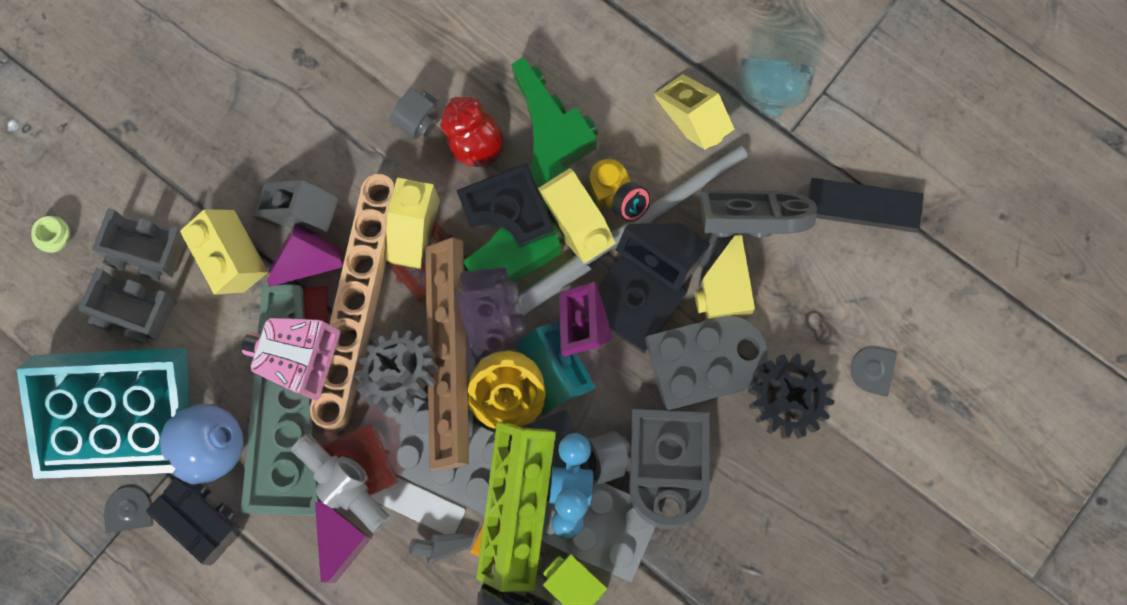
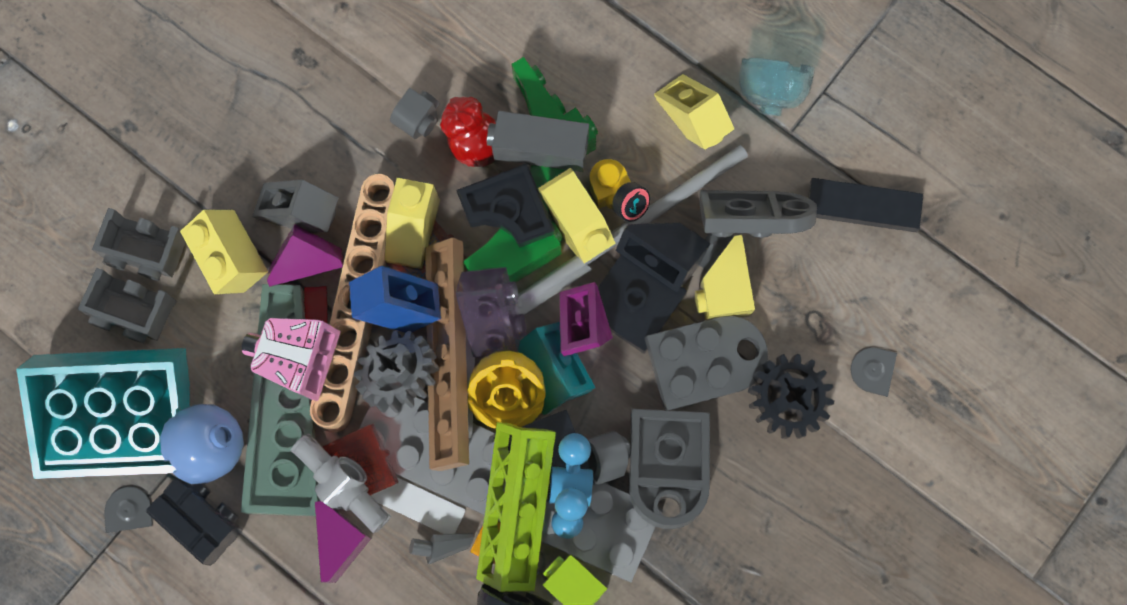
yellowish green plate [31,216,70,253] -> none
none -> blue brick [349,266,441,333]
none -> dark grey brick [487,111,589,172]

